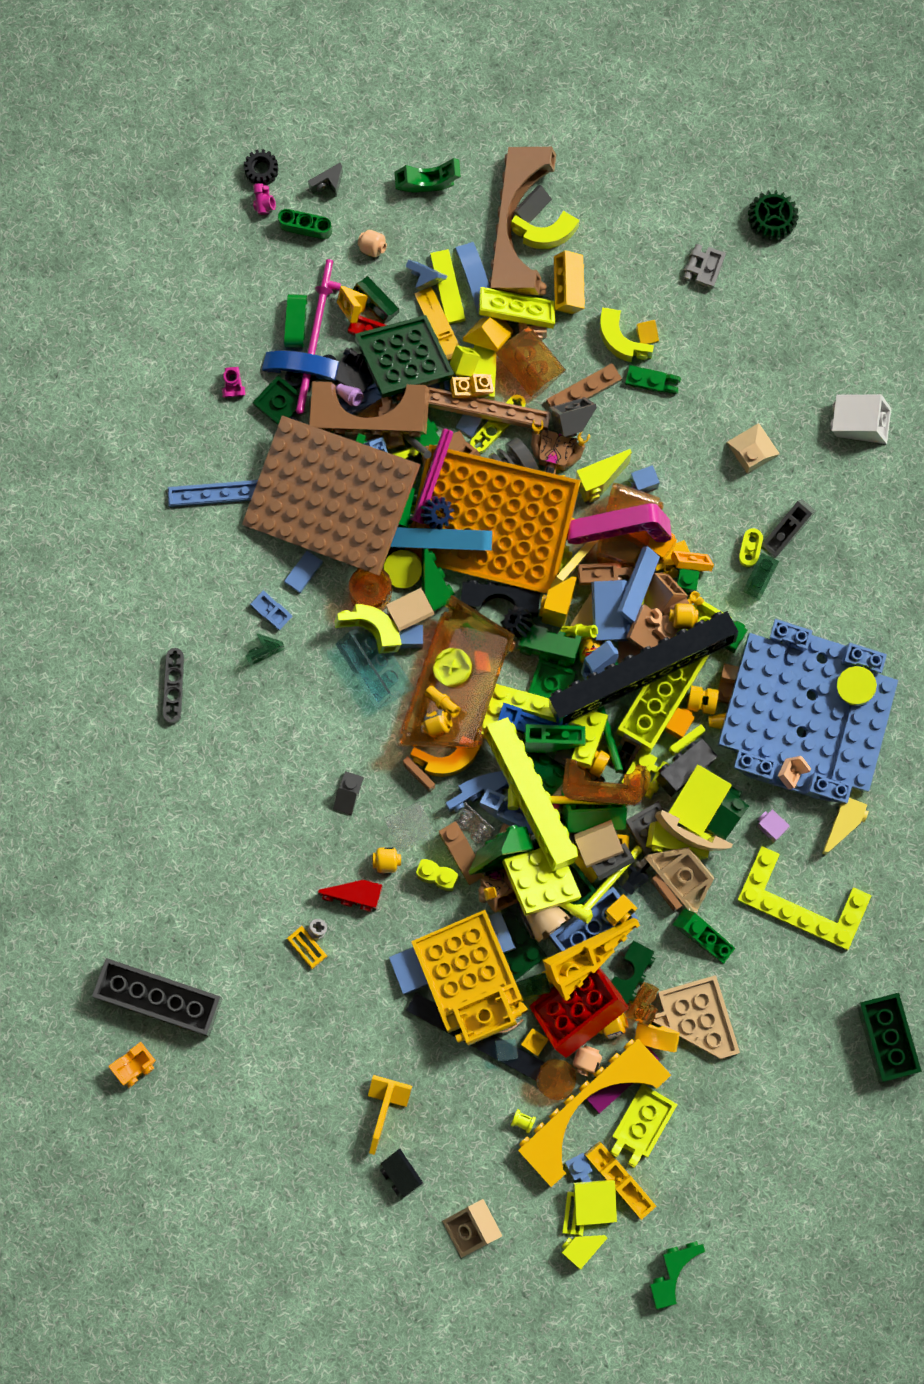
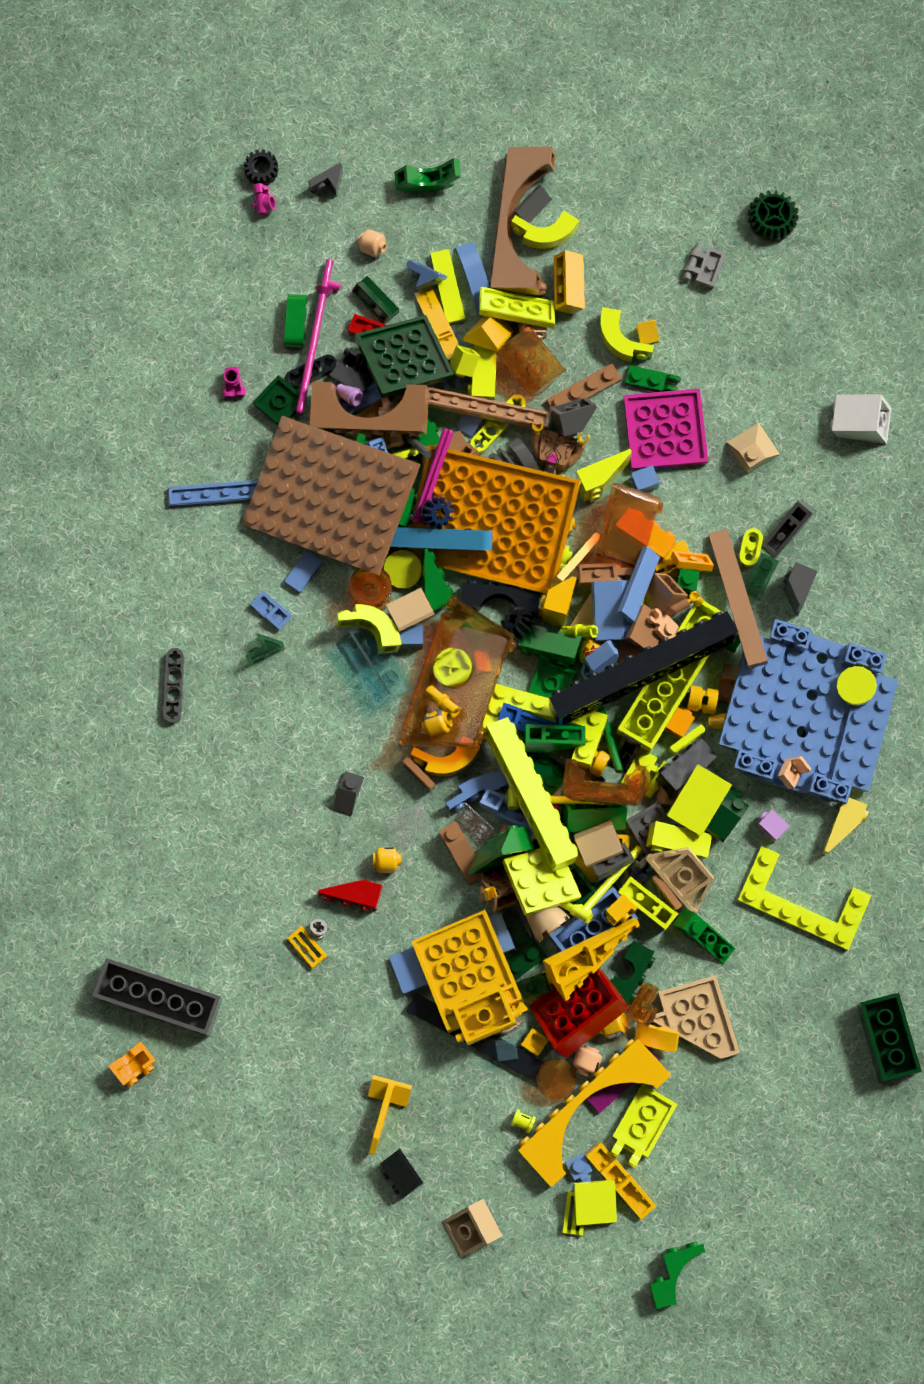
blue slope [262,351,339,380] -> none
green beam [278,209,332,239] -> none
yellow slope [336,286,368,323] -> none
neon yellow brick [416,859,458,891] -> none
yellow slope [450,374,494,398] -> none
neon yellow slope [561,1235,607,1270] -> none
dark pink beam [567,504,672,544] -> none
tan slope [655,810,733,851] -> none
yellow head [669,603,698,630] -> none
none -> neon yellow slope [618,876,678,930]
none -> dark pink plate [623,389,709,470]
none -> tan slope [656,785,681,806]
none -> medium nougat tile [709,529,768,669]
none -> dark grey slope [783,562,817,615]

